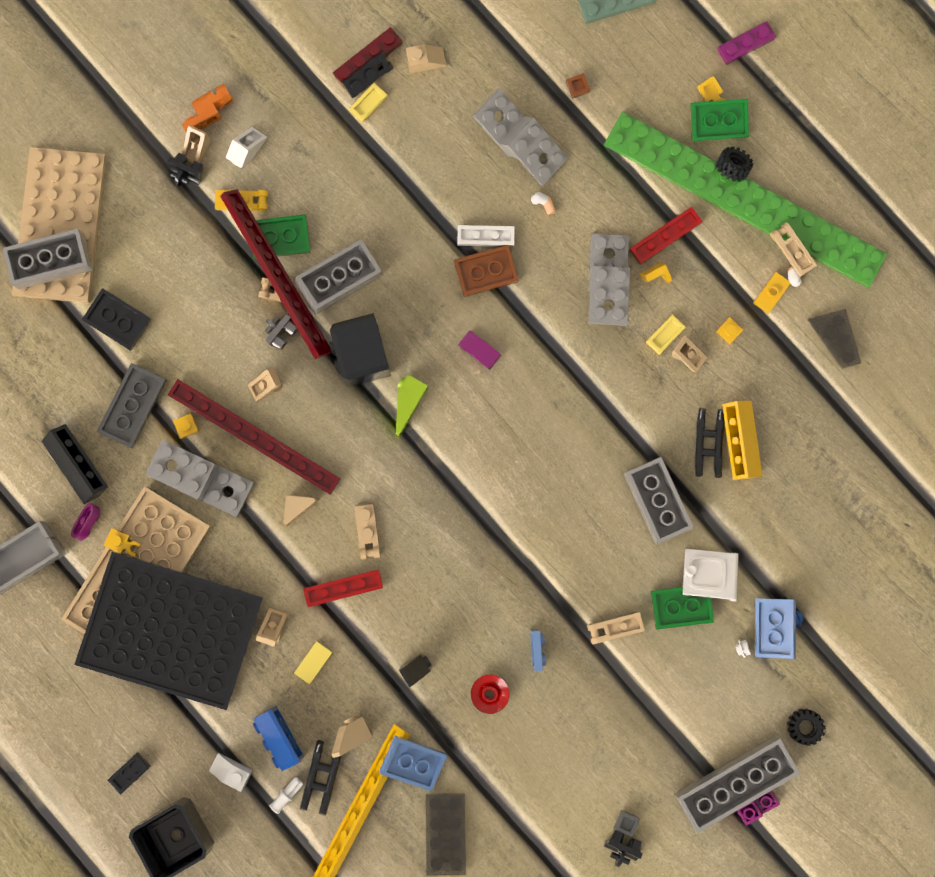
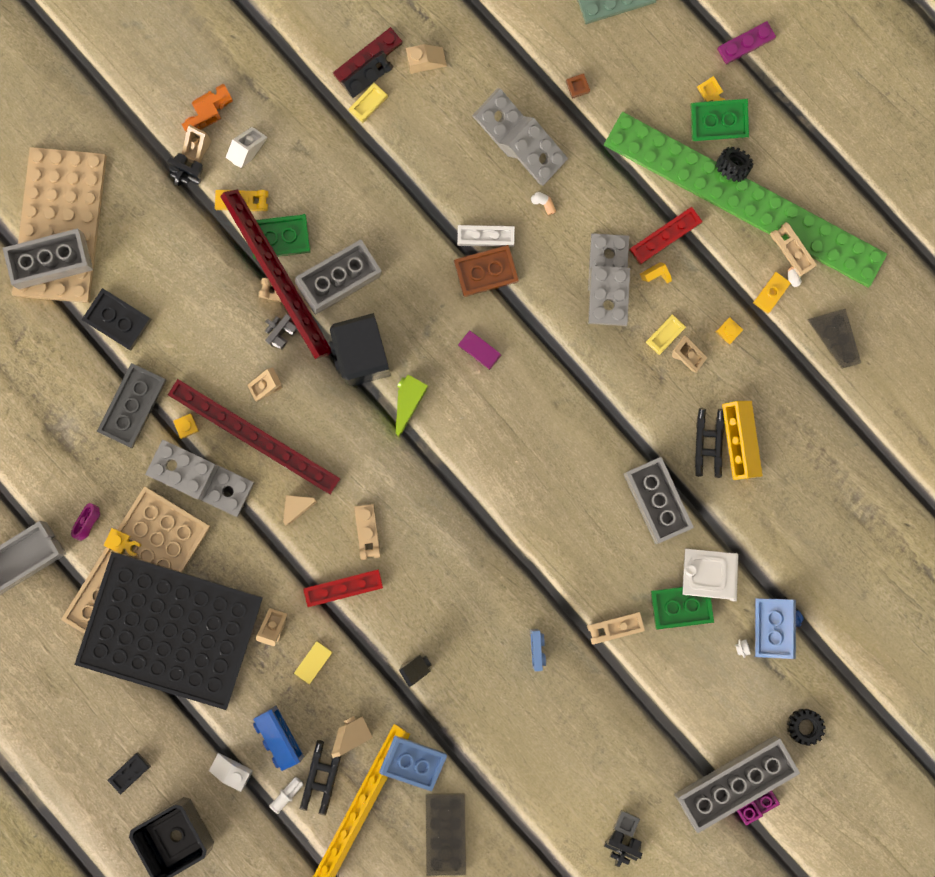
black brick [41,424,108,504] -> none
red dish [470,674,510,714] -> none

